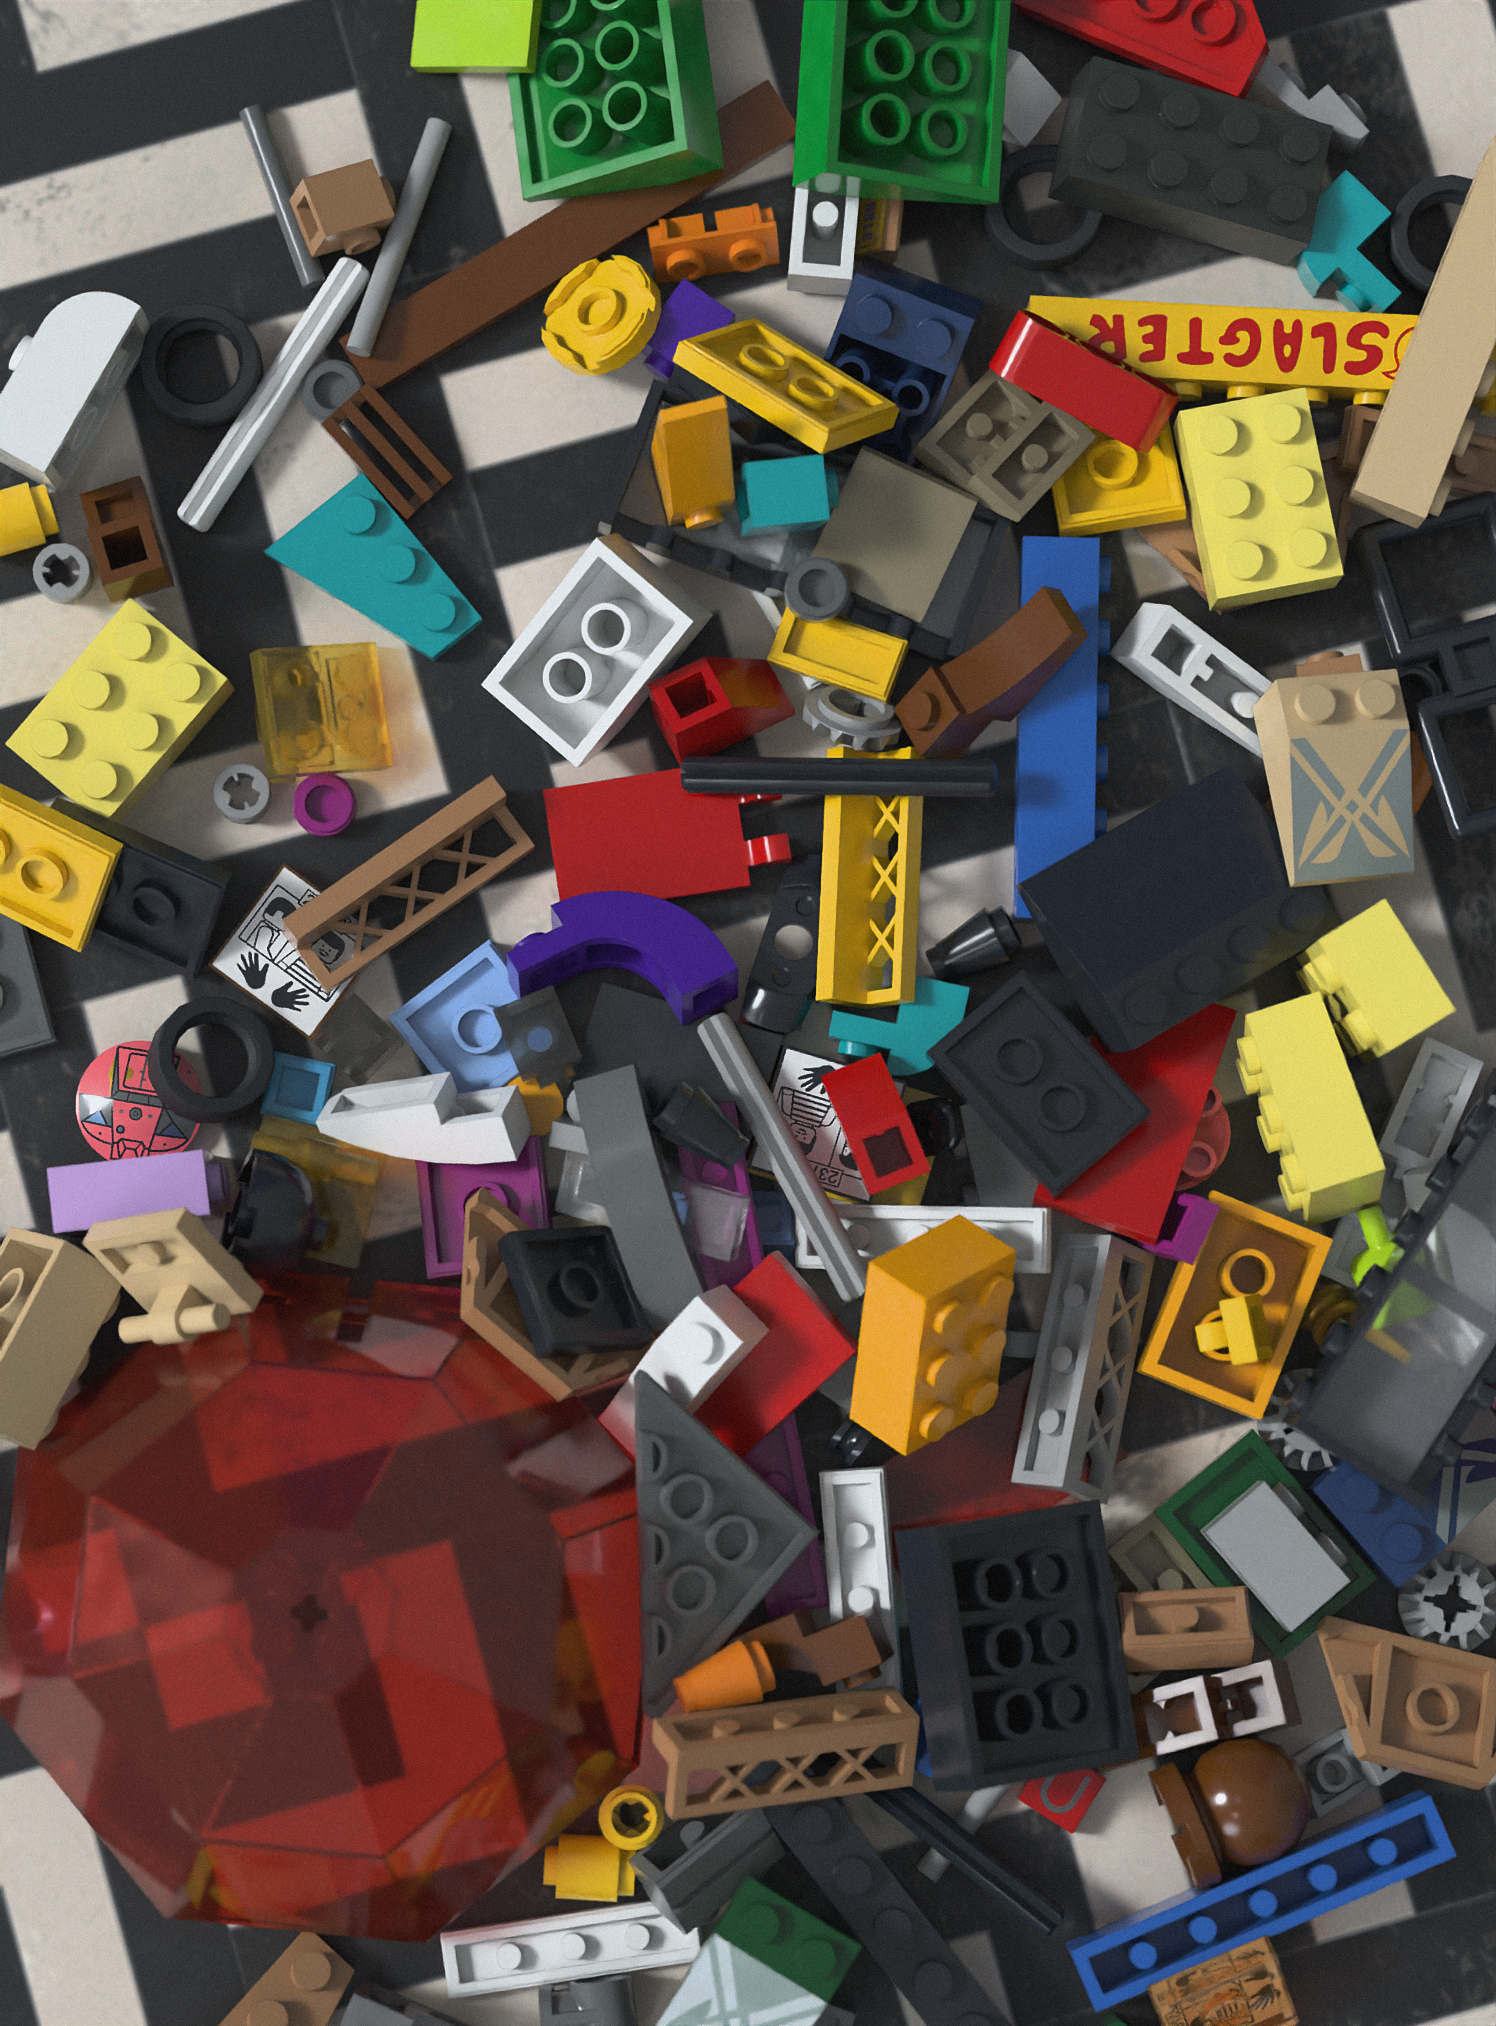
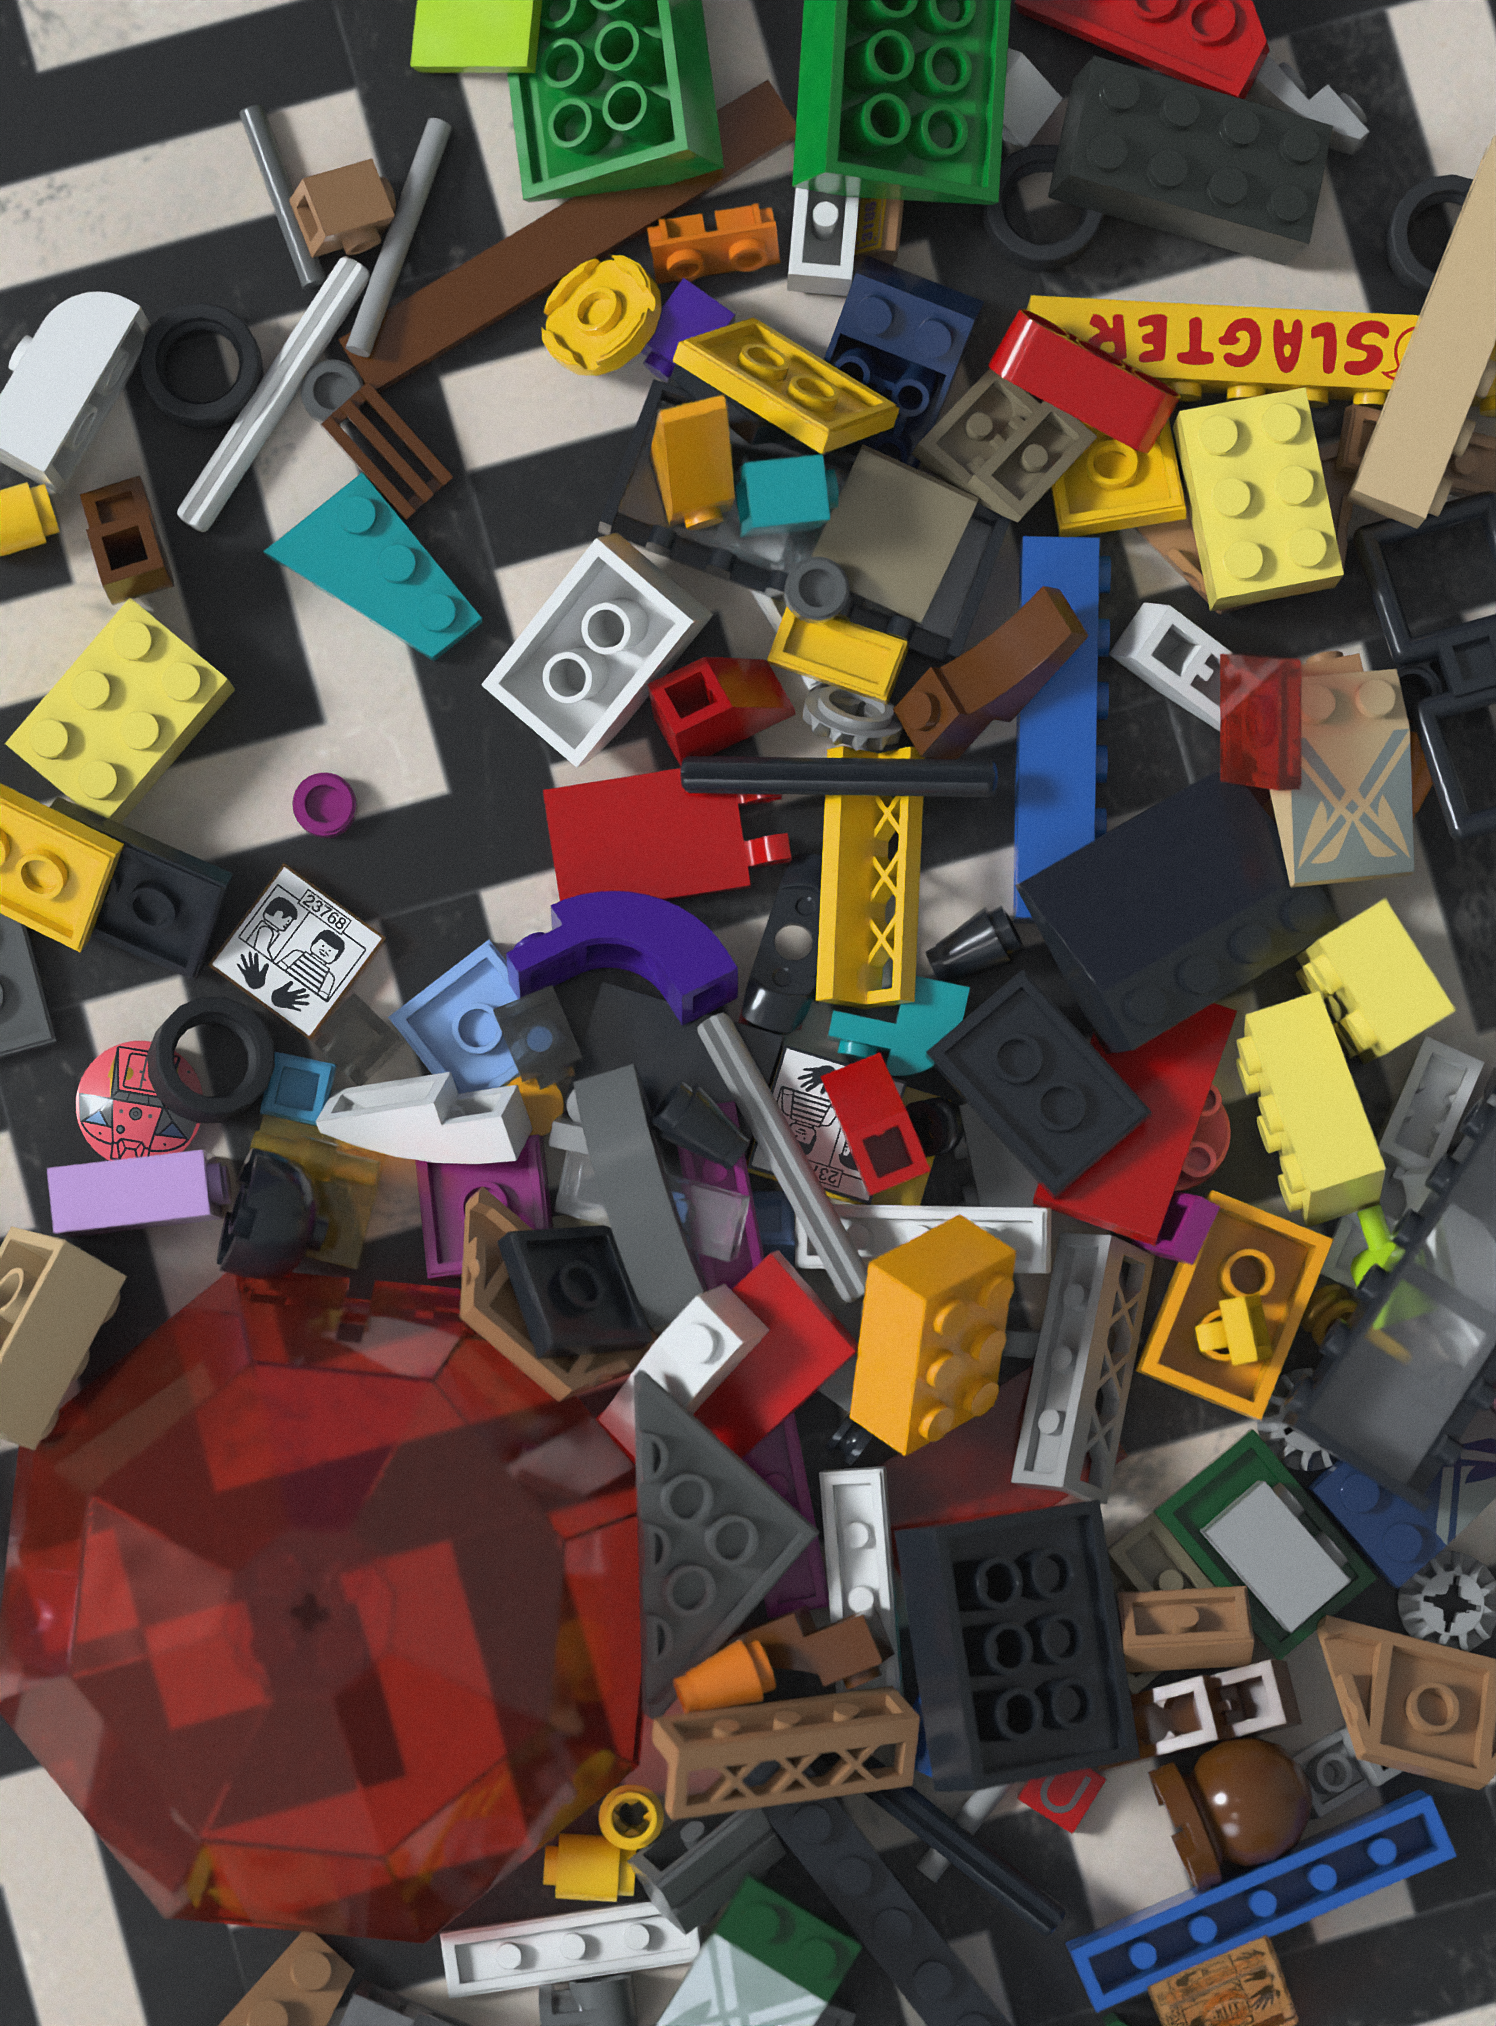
light grey bush [33,543,94,604] -> none
tan plate [83,1207,264,1345] -> none
light grey bush [213,763,272,825] -> none
clear yellow plate [250,641,393,785] -> none
medium nougat fence [282,775,535,994] -> none
teal brick [1295,169,1401,314] -> none
none -> clear red tile [1220,653,1302,791]

